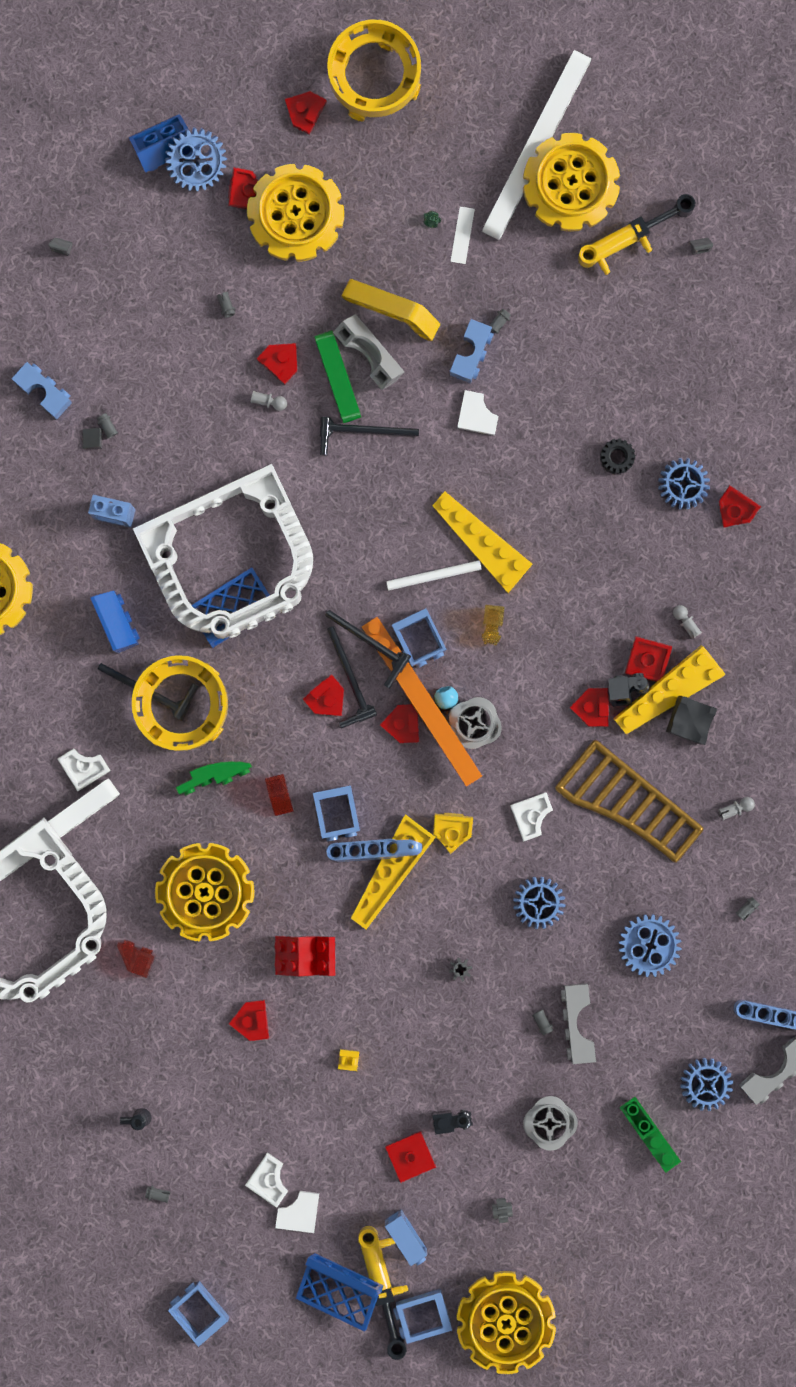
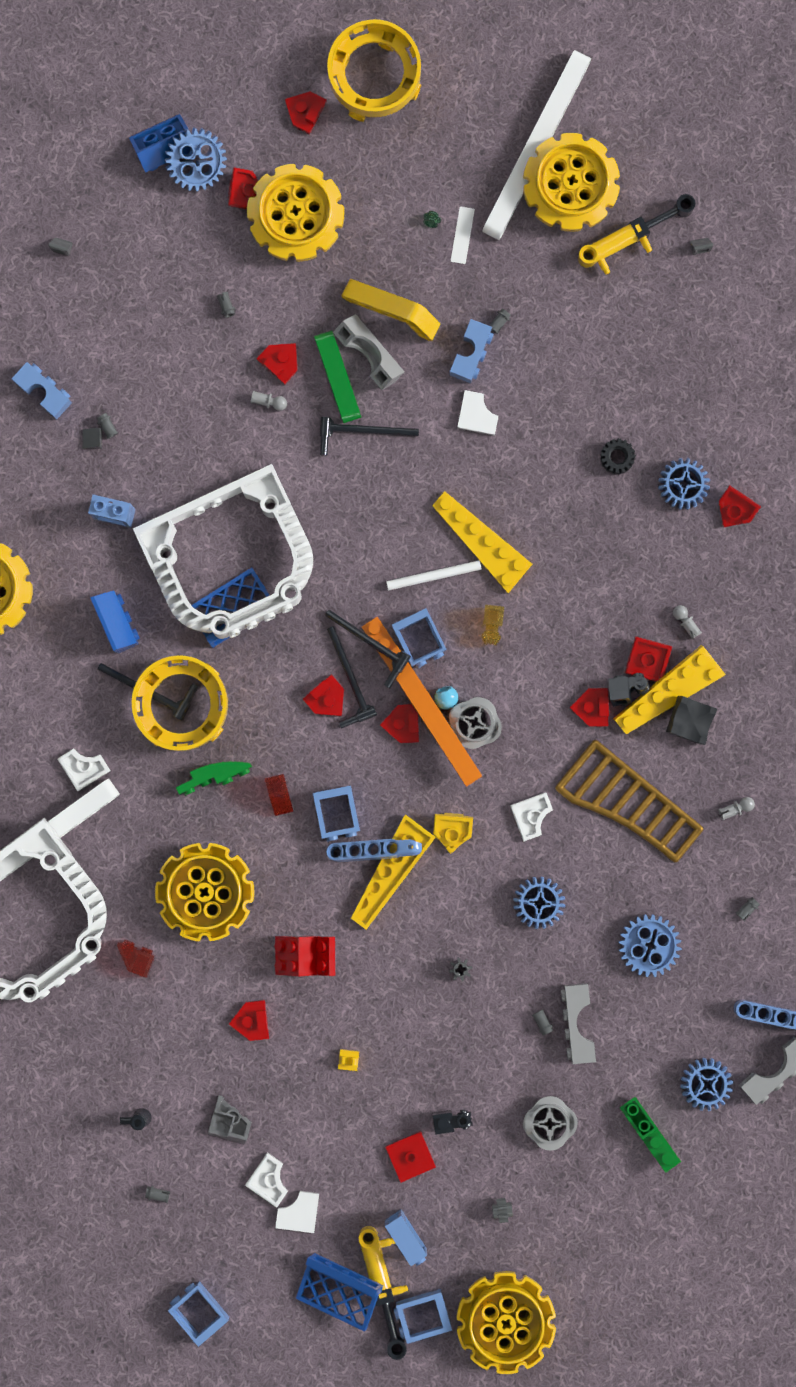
none -> flat silver slope [208,1095,252,1144]

